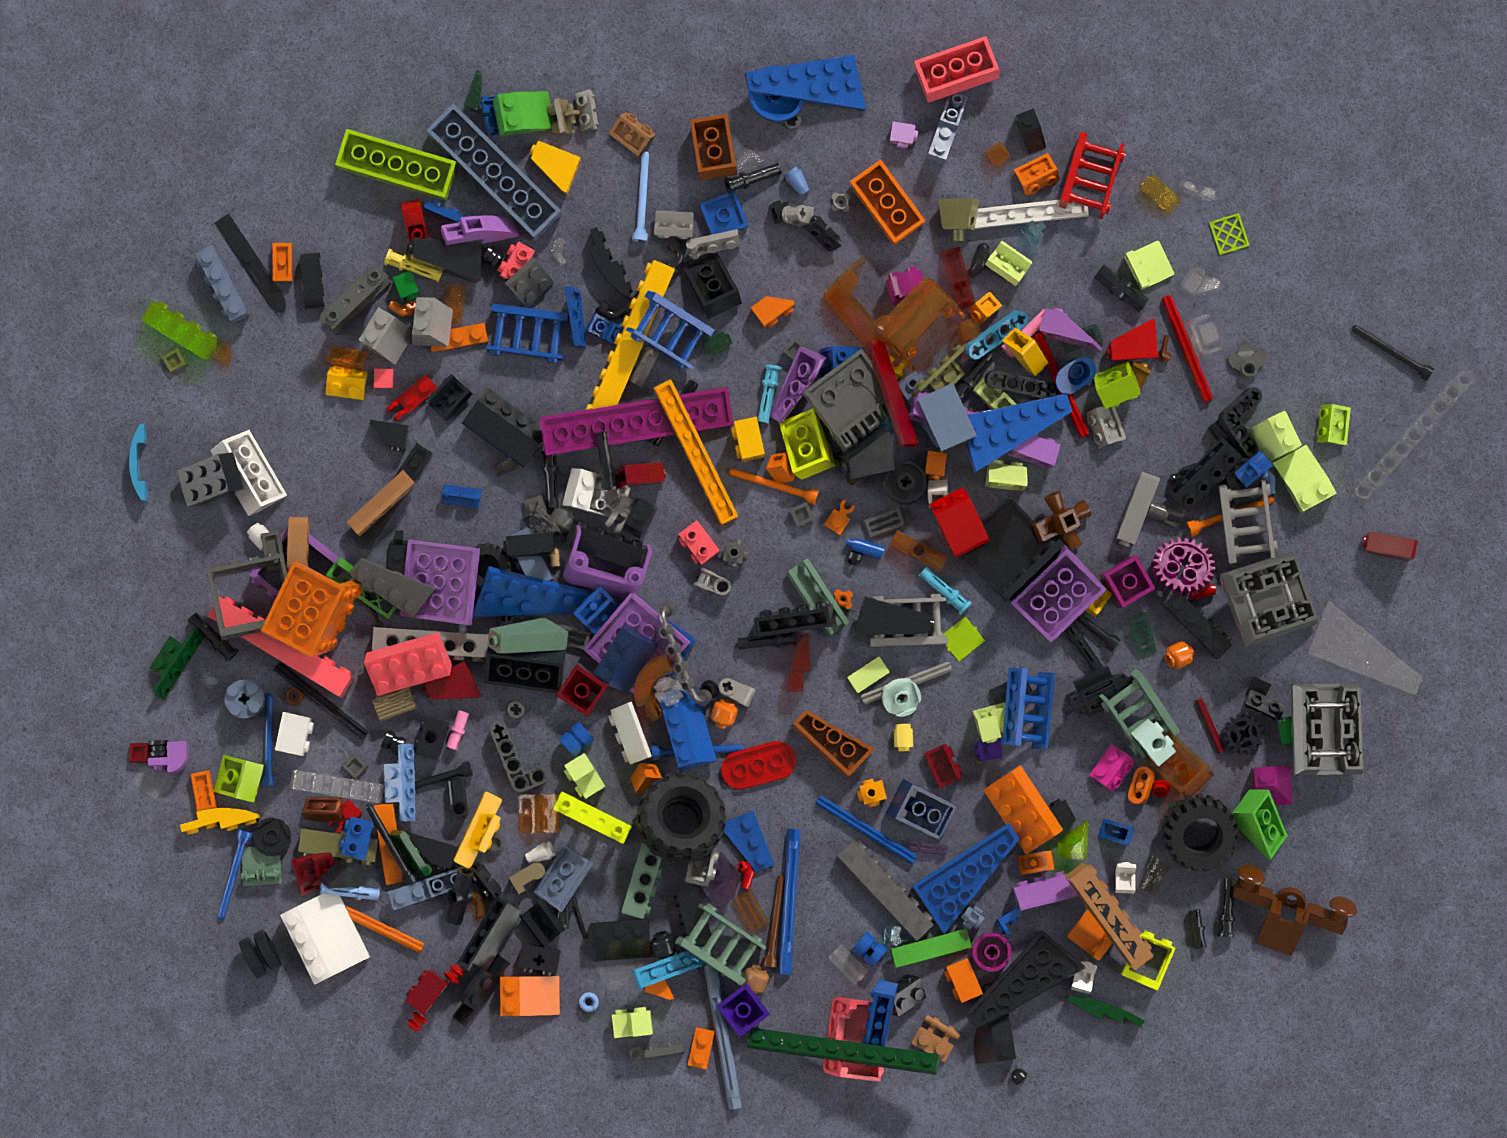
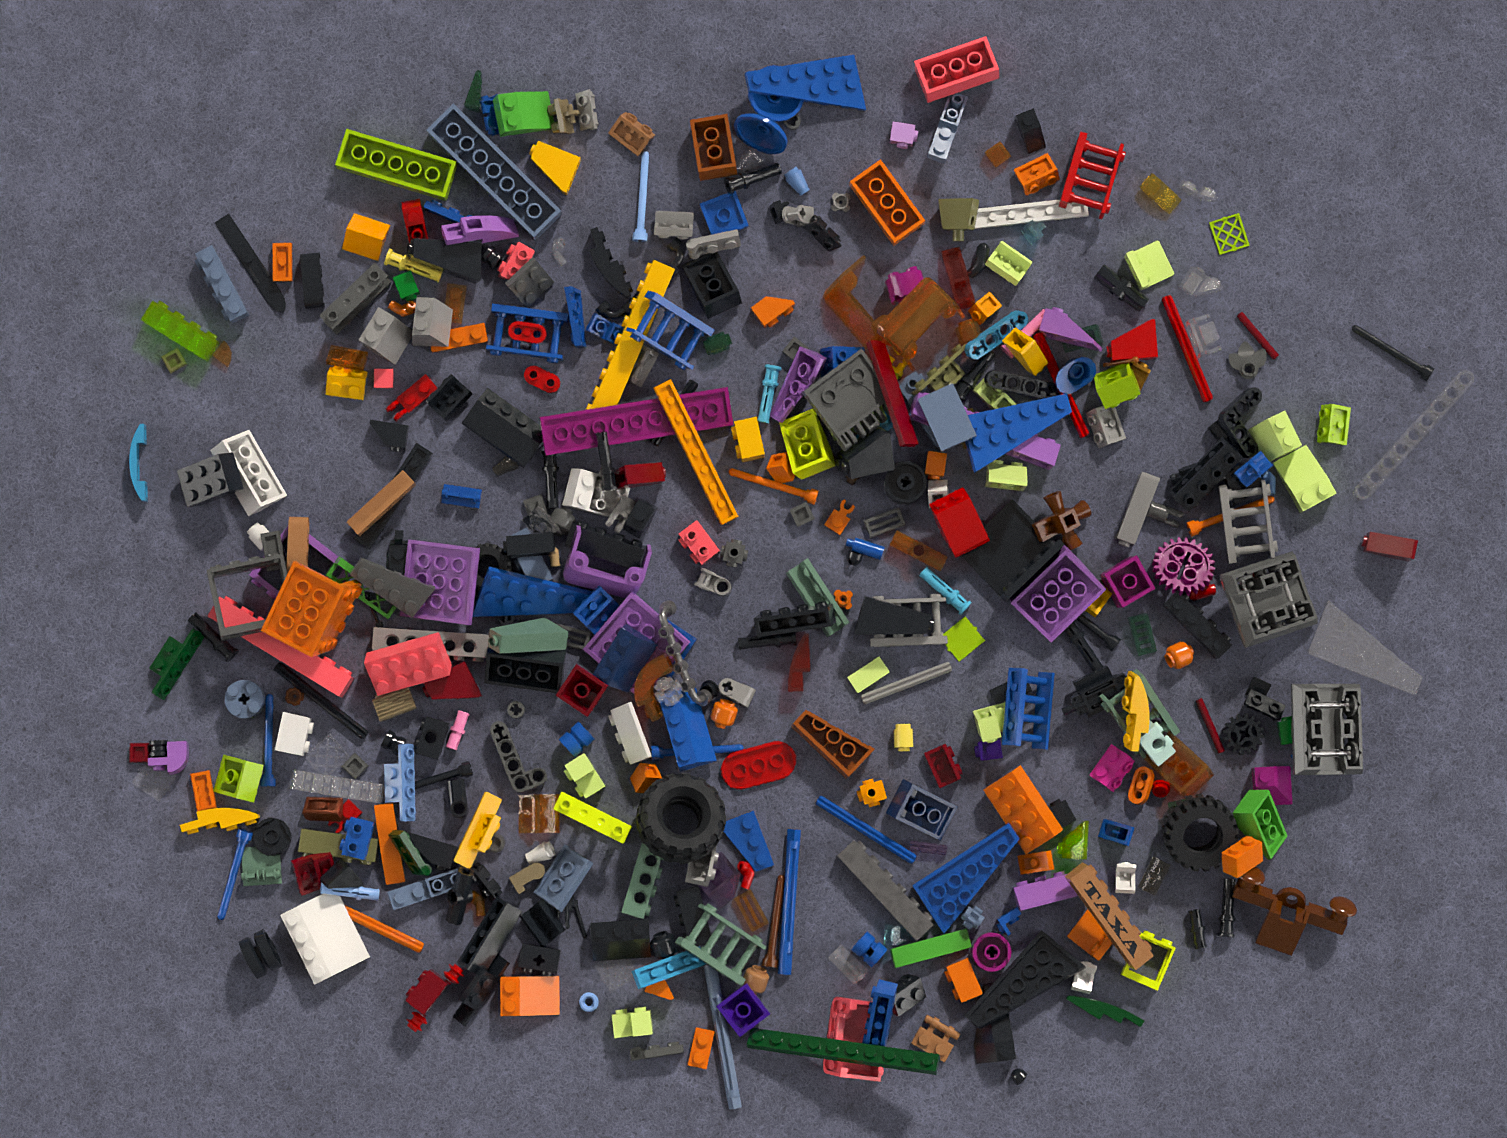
black piece [365,803,418,885] -> none
light aqua plate [882,678,921,717] -> none
reddish brown hand [1158,335,1171,363] -> none
none -> light orange slope [342,213,391,261]
none -> red plate [508,321,547,344]
none -> red plate [524,365,560,393]
none -> blue dish [734,113,788,154]
none -> dark orange hinge [1103,356,1139,367]
none -> yellow slope [1122,671,1149,752]
none -> orange brick [1222,835,1263,878]
none -> dark red bar [1236,312,1279,360]

